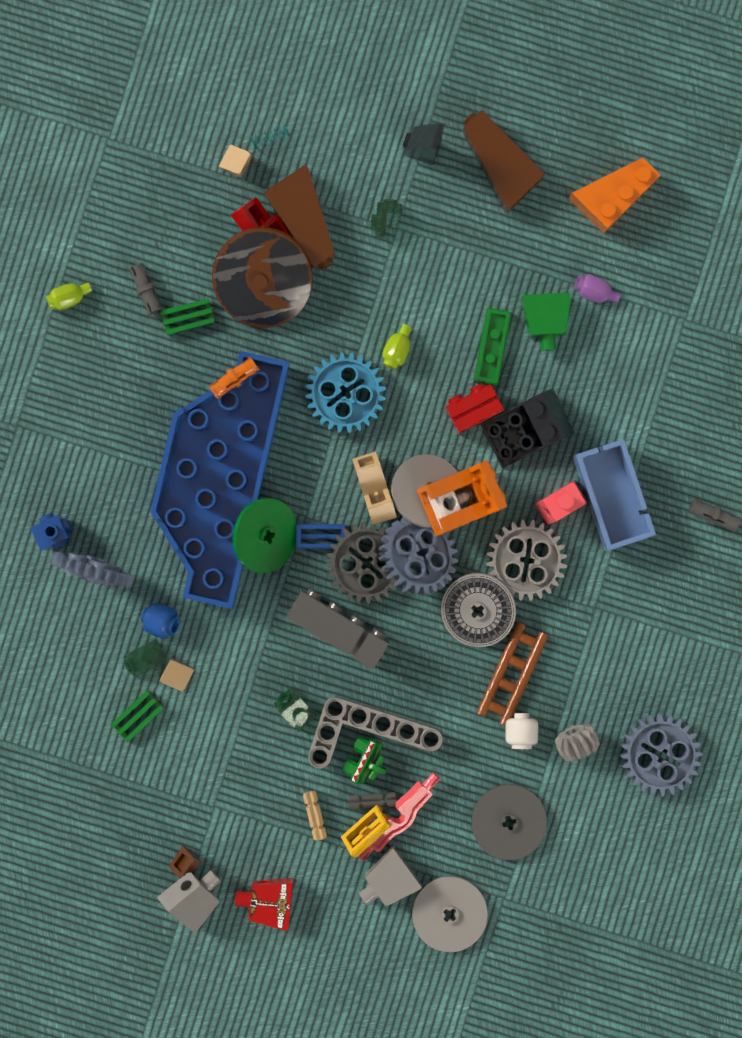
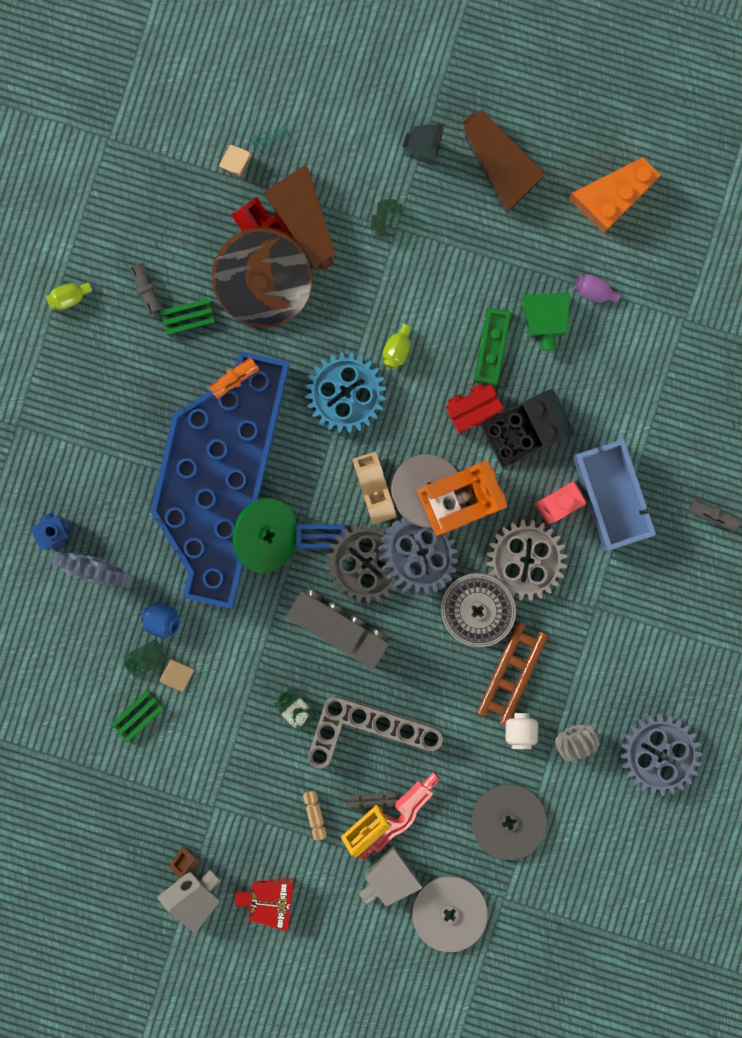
green hips [342,738,387,784] -> none

